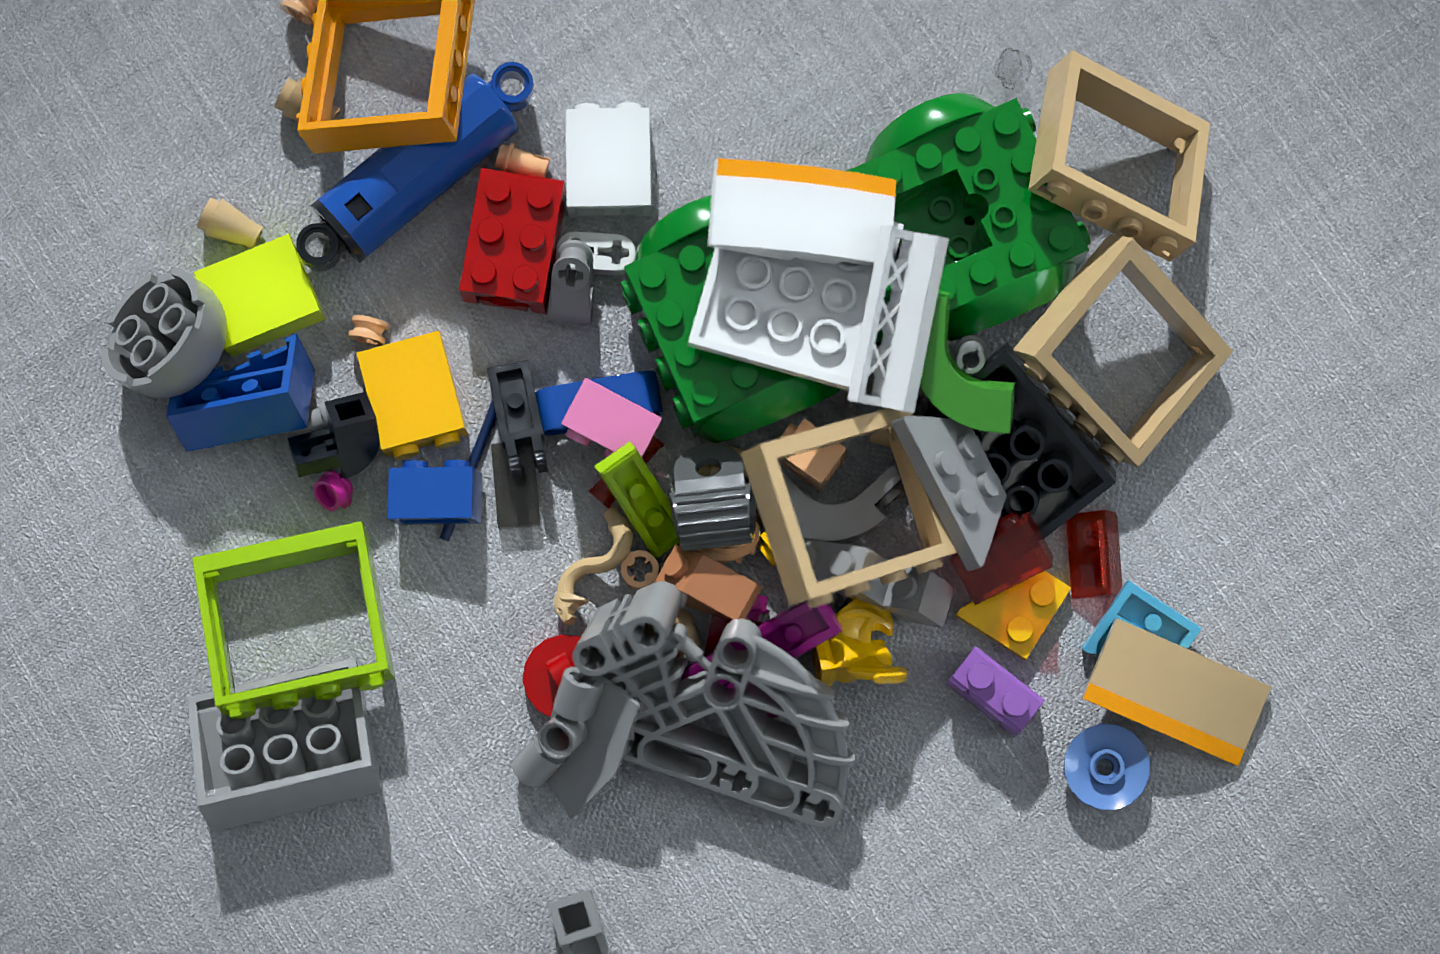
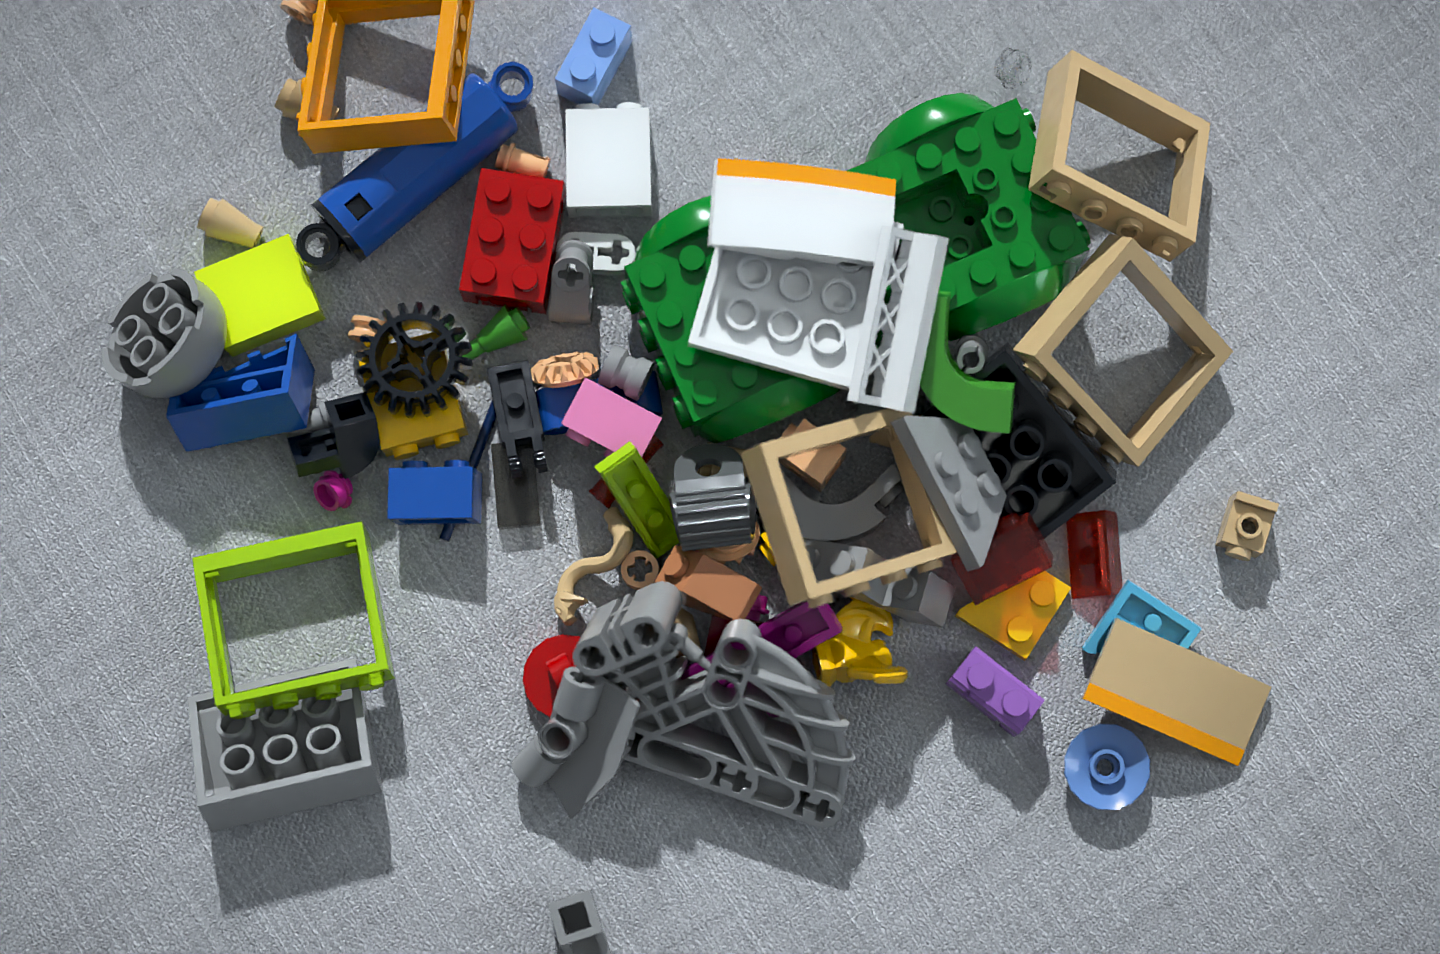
none -> black gear [356,302,473,418]
none -> bright green cone [461,304,530,360]
none -> light nougat gear [530,351,599,388]
none -> light blue brick [555,7,632,105]
none -> light grey wheel [598,344,655,401]
none -> tan brick [1215,491,1279,561]

